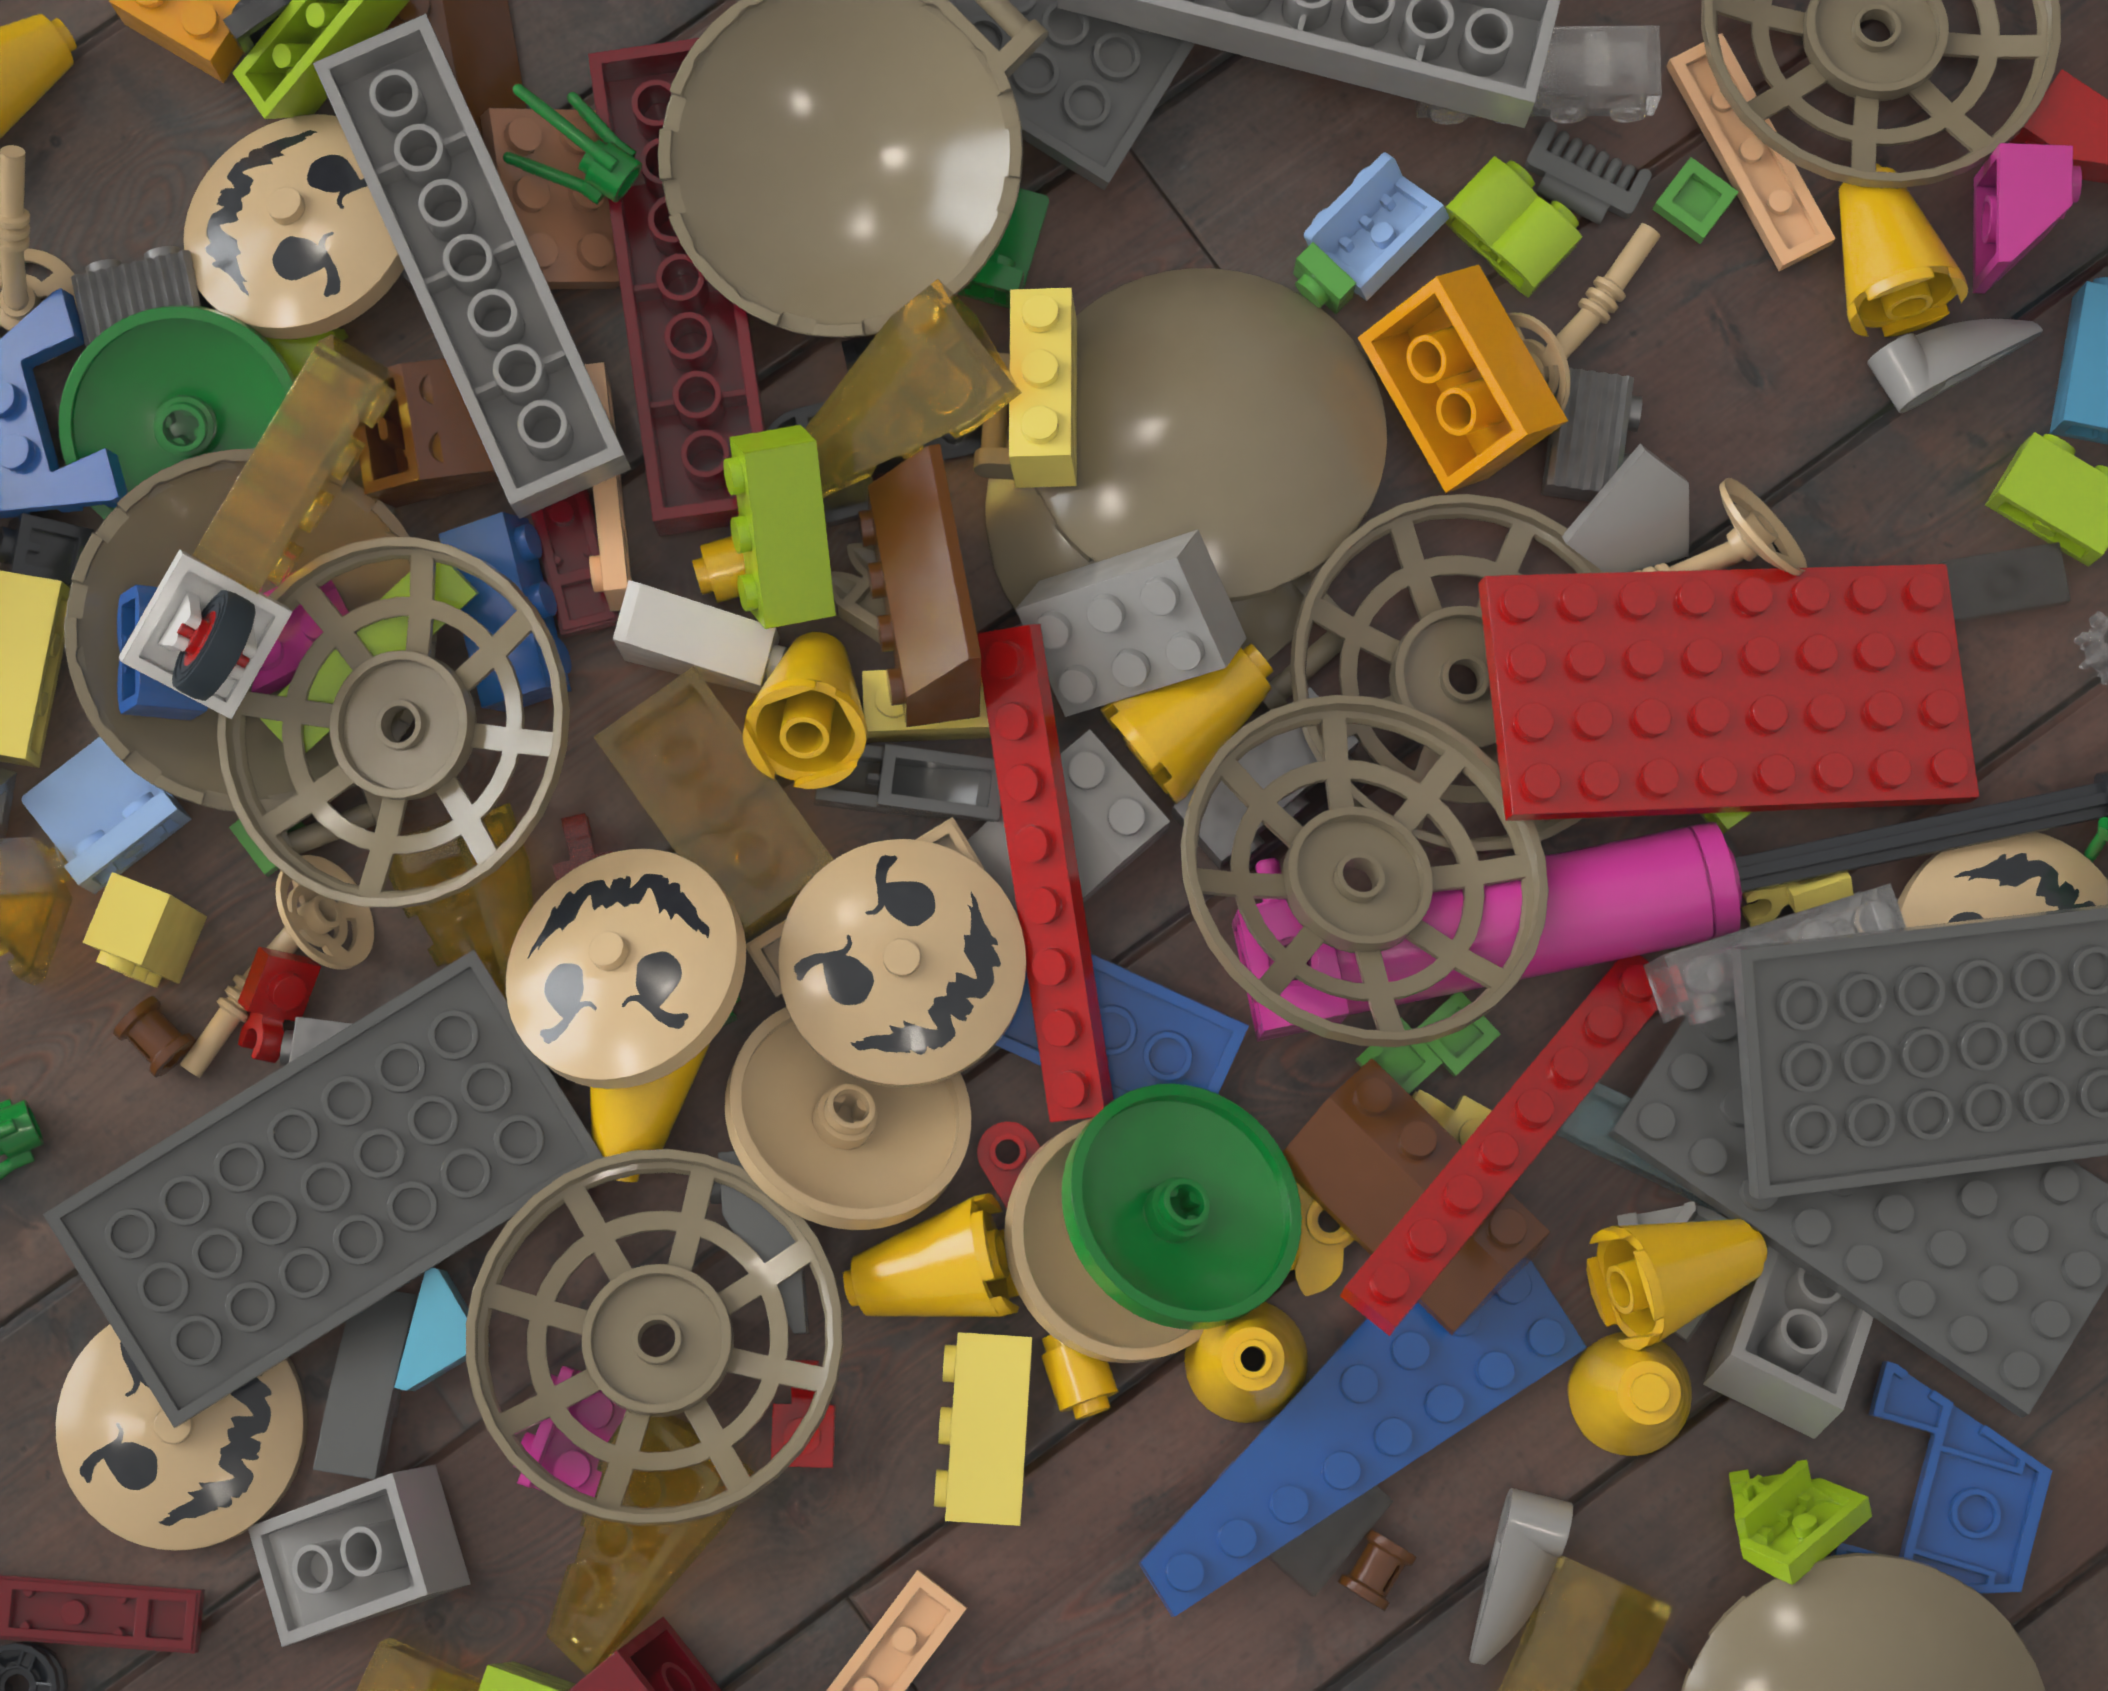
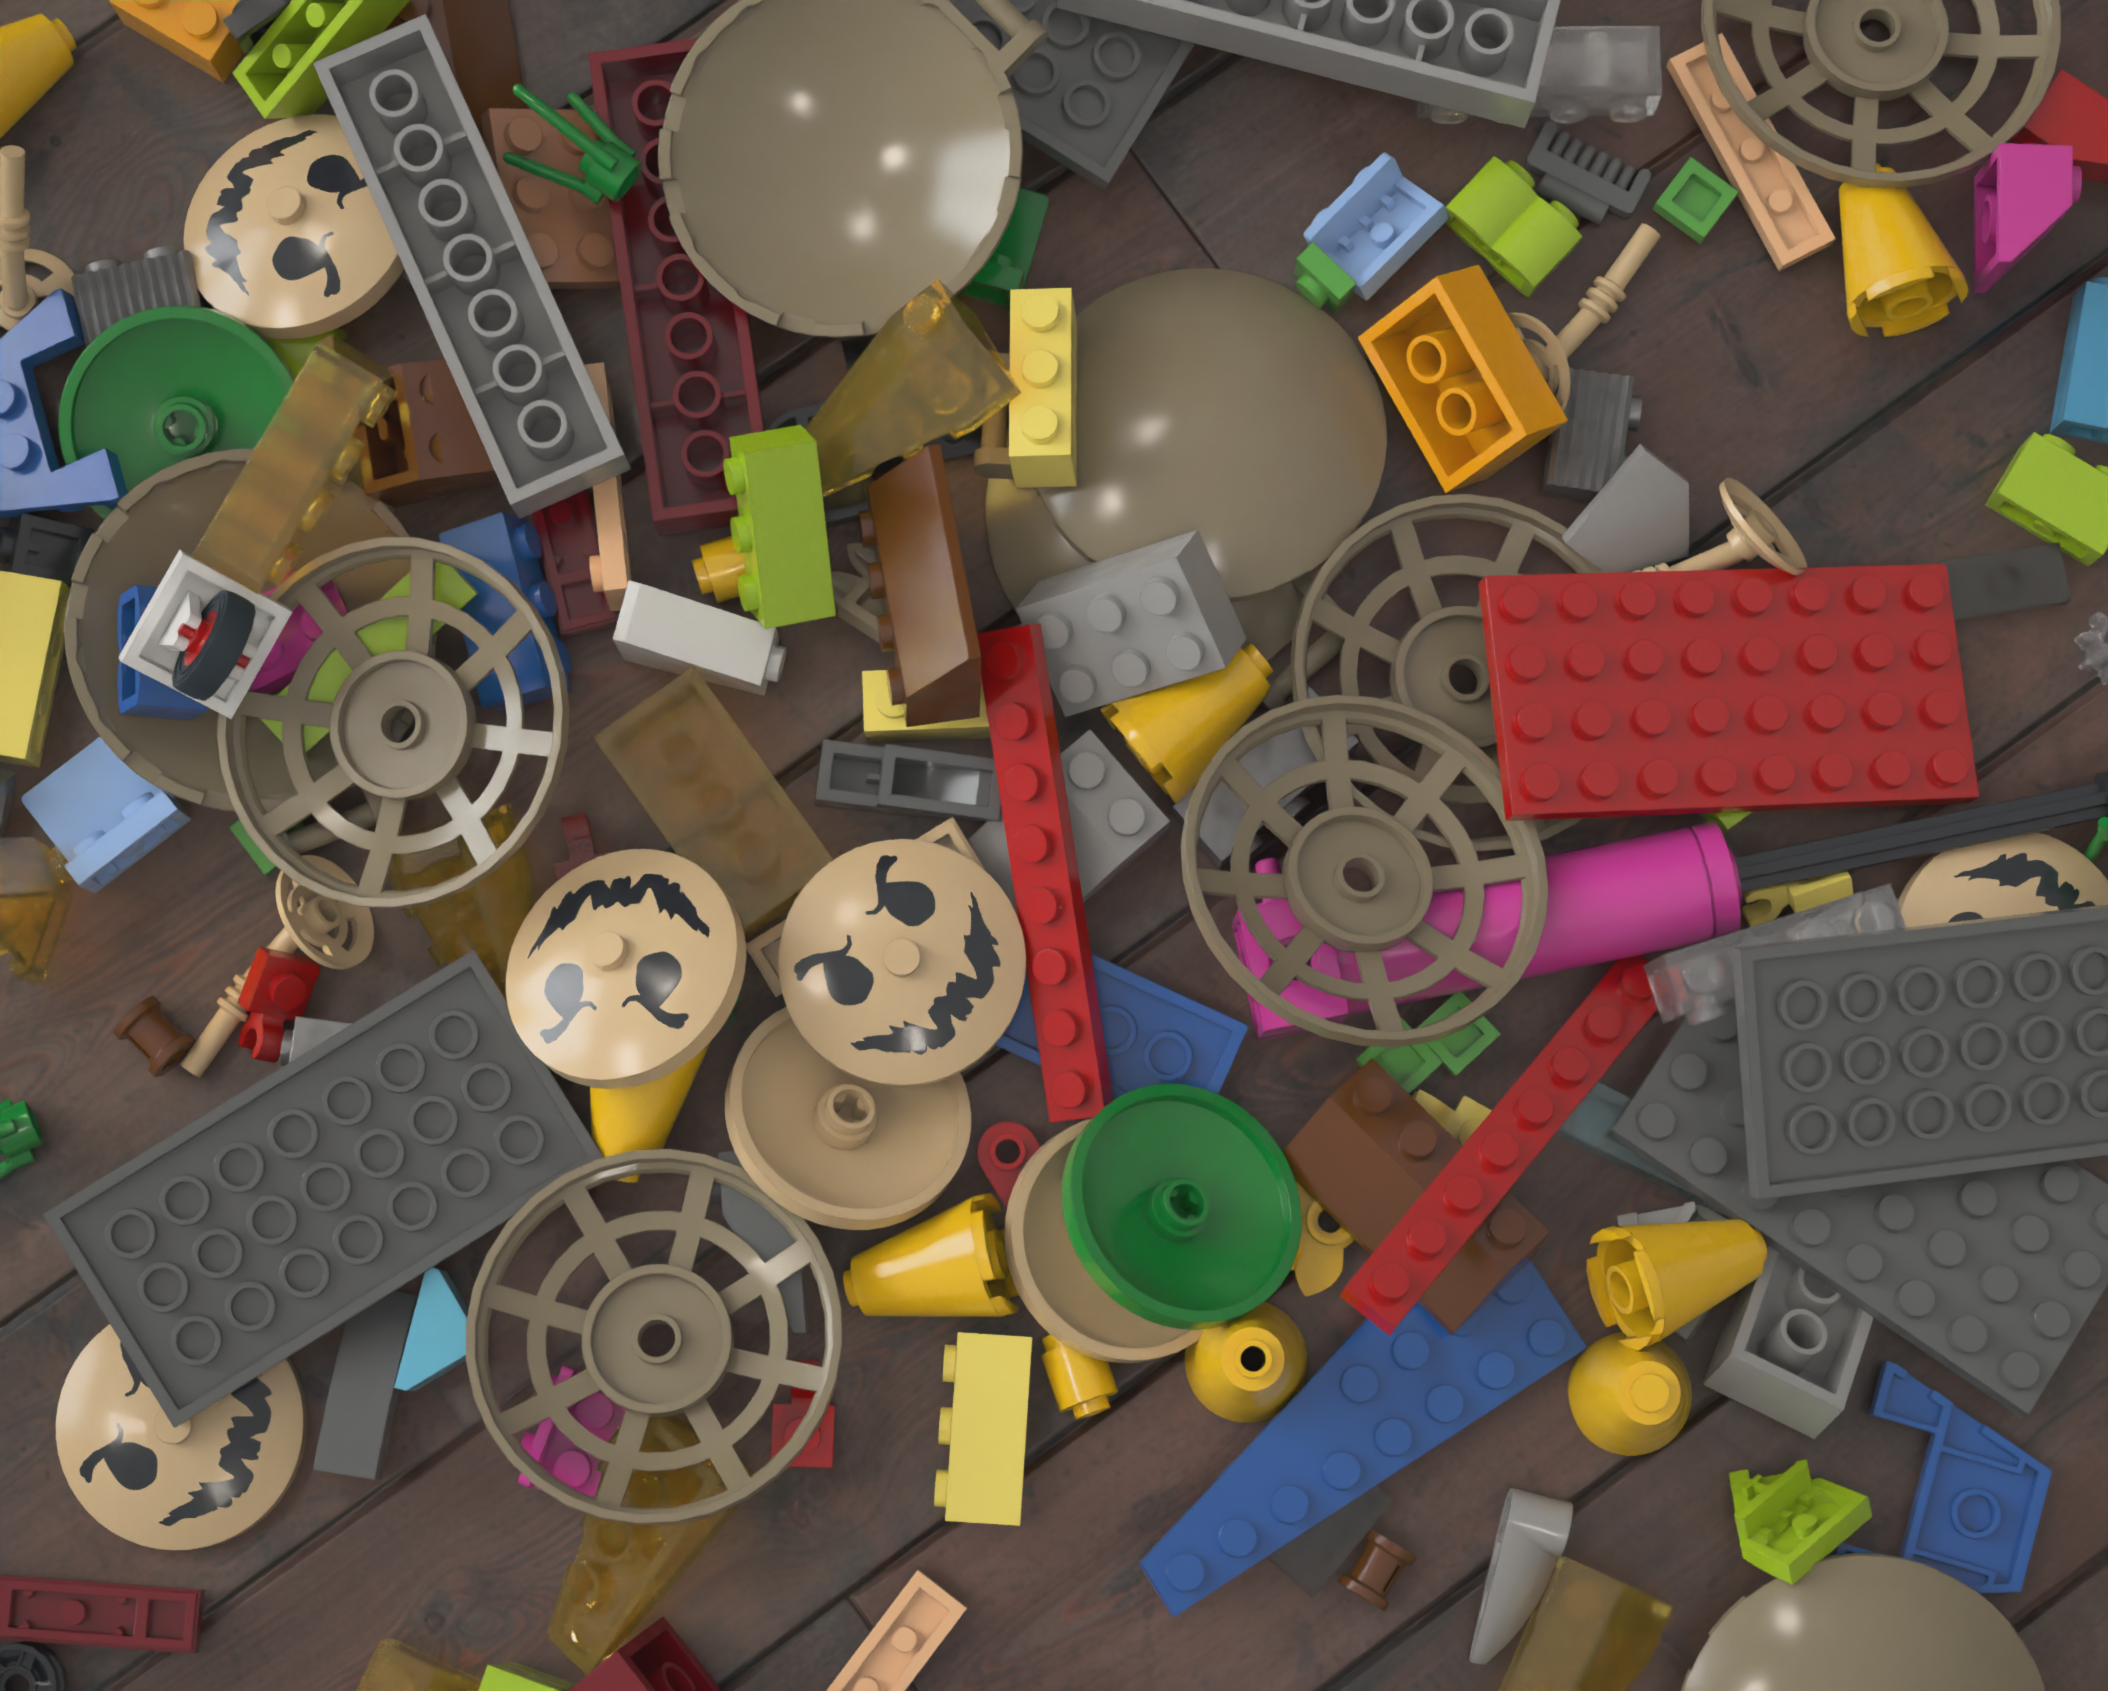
light yellow brick [83,872,207,988] -> none
light grey slope [248,1464,471,1647] -> none
yellow cone [743,632,867,789] -> none
light grey piece [1867,319,2043,413] -> none

